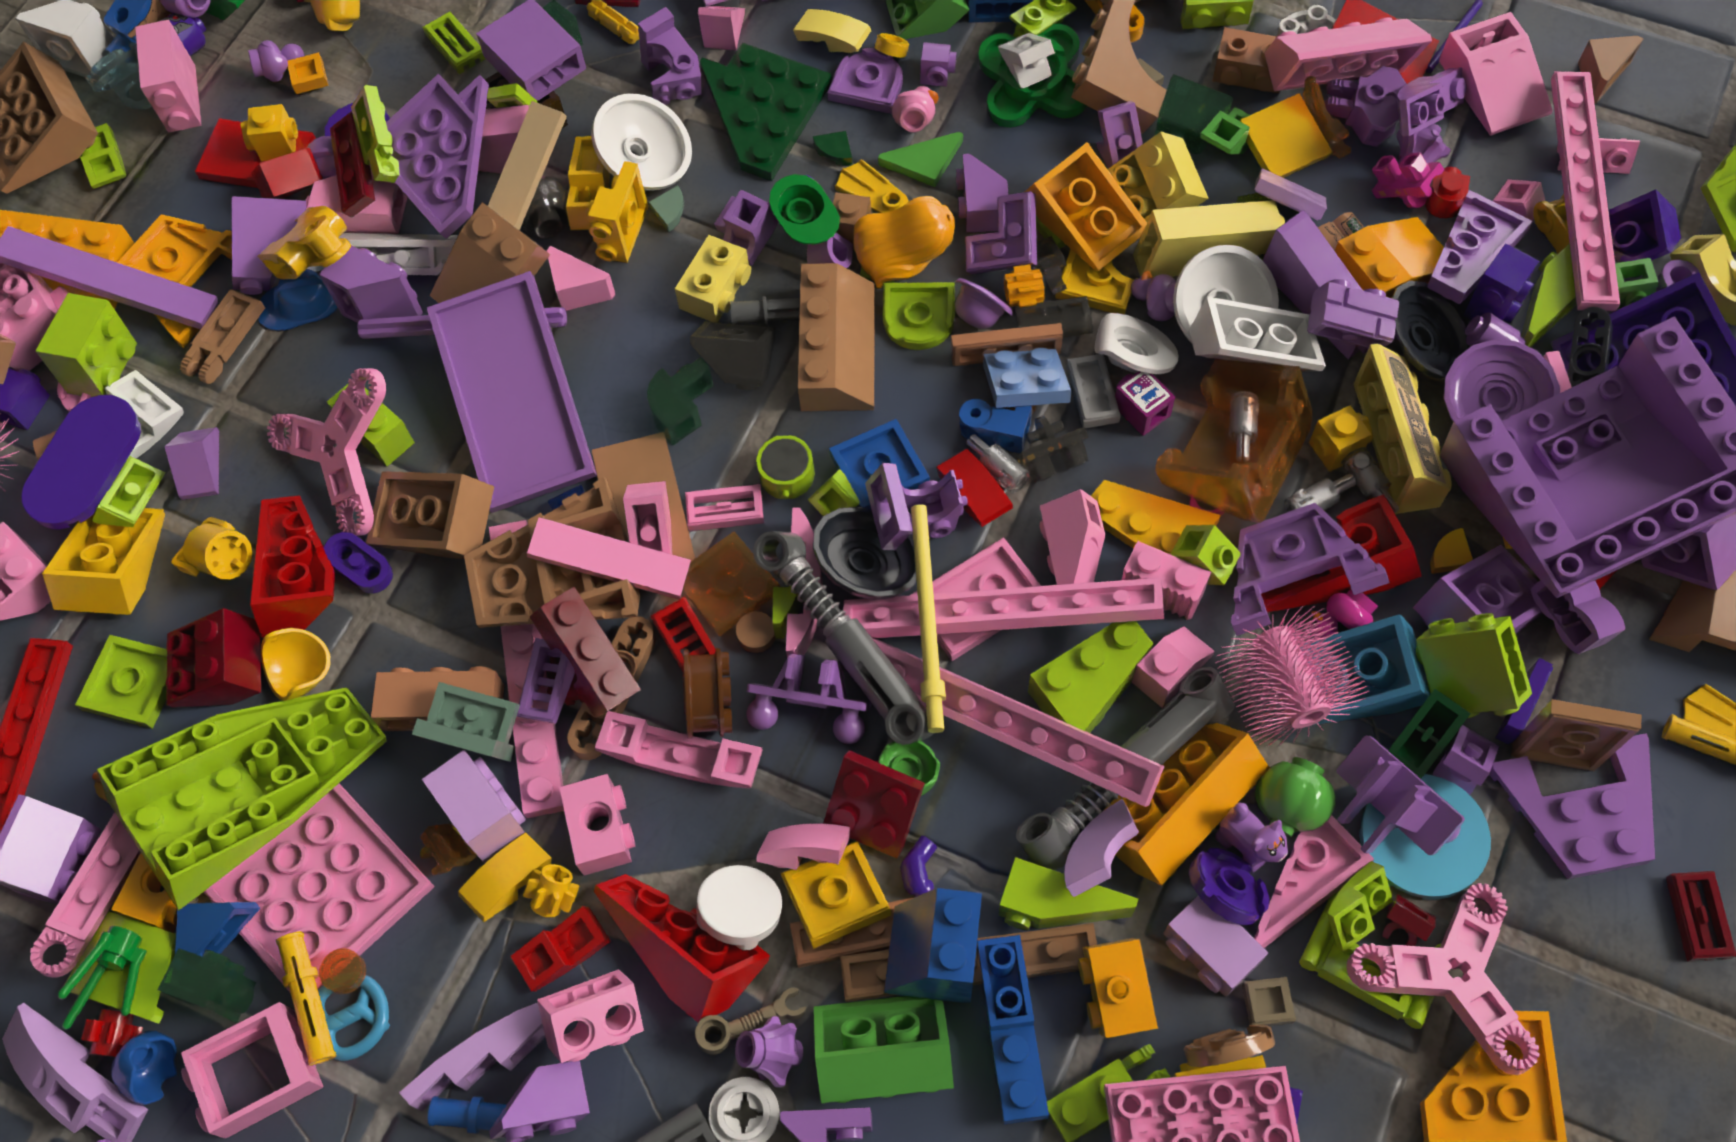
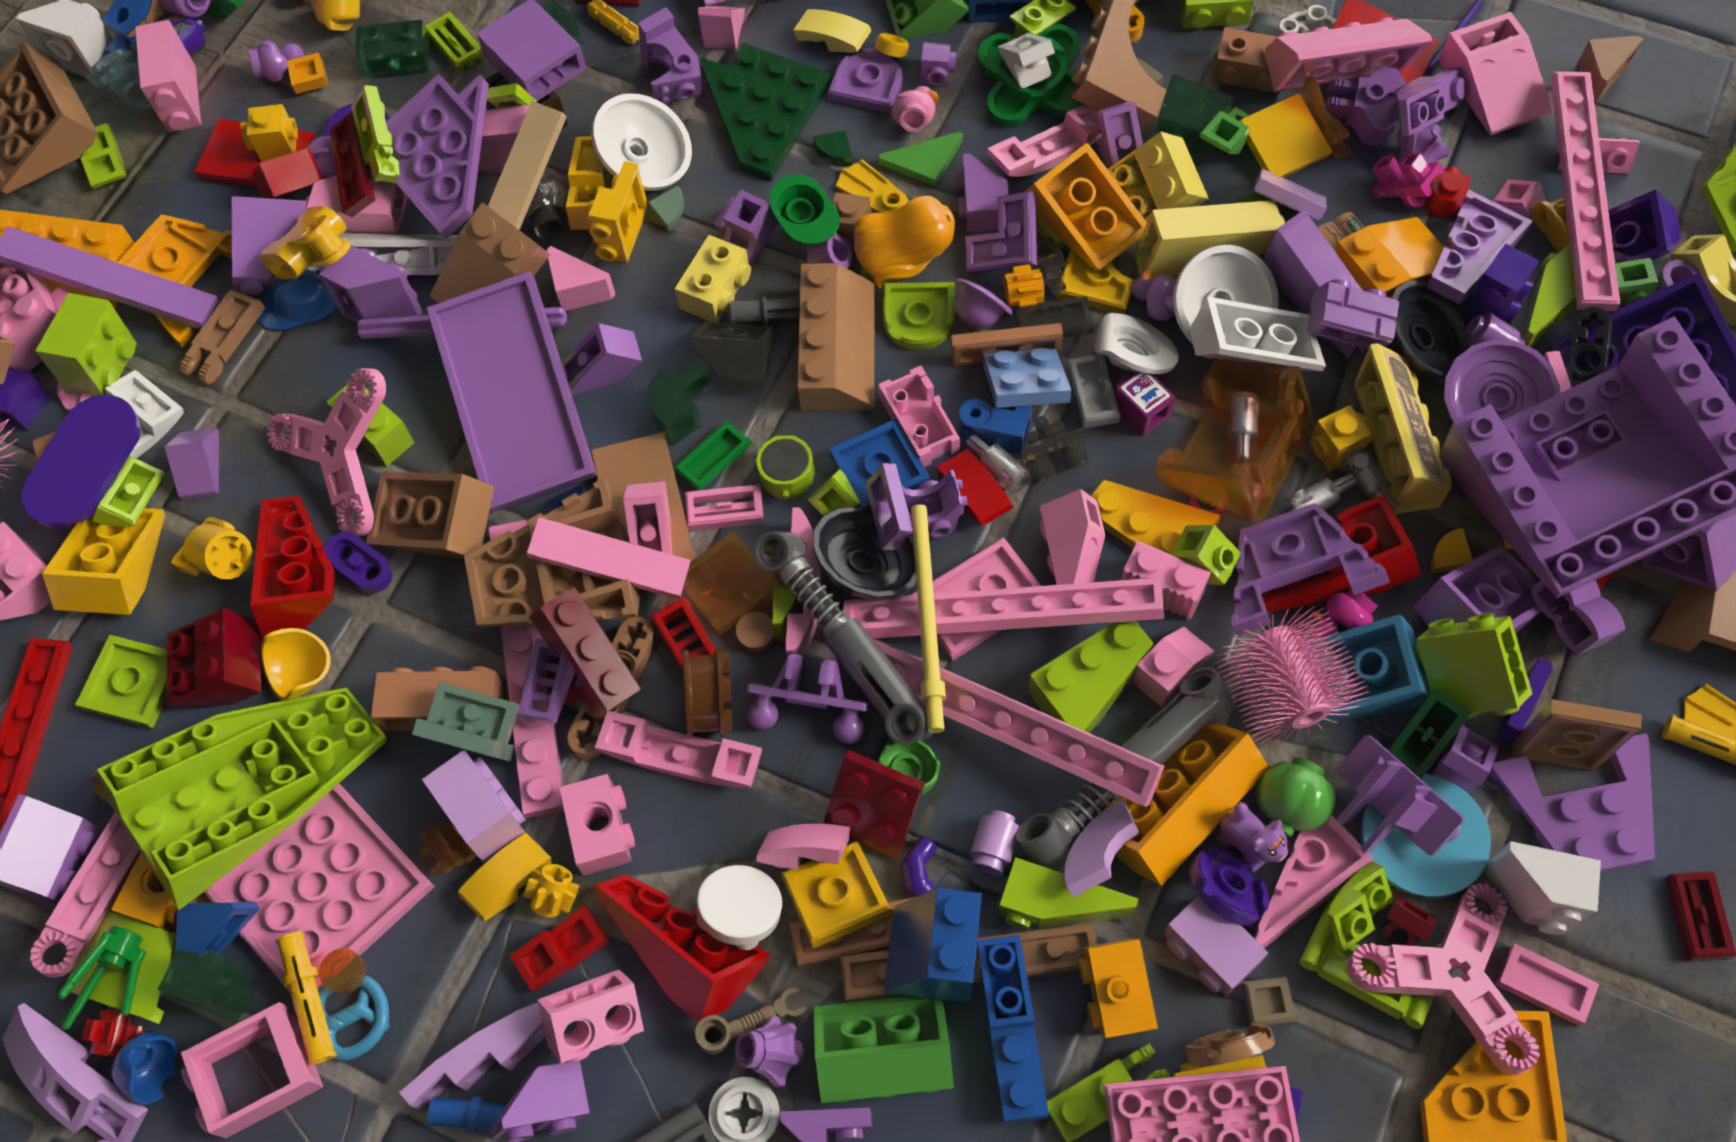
none -> clear green brick [356,19,431,80]
none -> medium lavender slope [561,323,642,395]
none -> green tile [673,420,753,491]
none -> bright pink piece [878,365,960,467]
none -> lavender brick [970,810,1019,876]
none -> bright pink slope [987,104,1102,177]
none -> white slope [1484,841,1601,935]
none -> bright pink tile [1495,943,1599,1026]

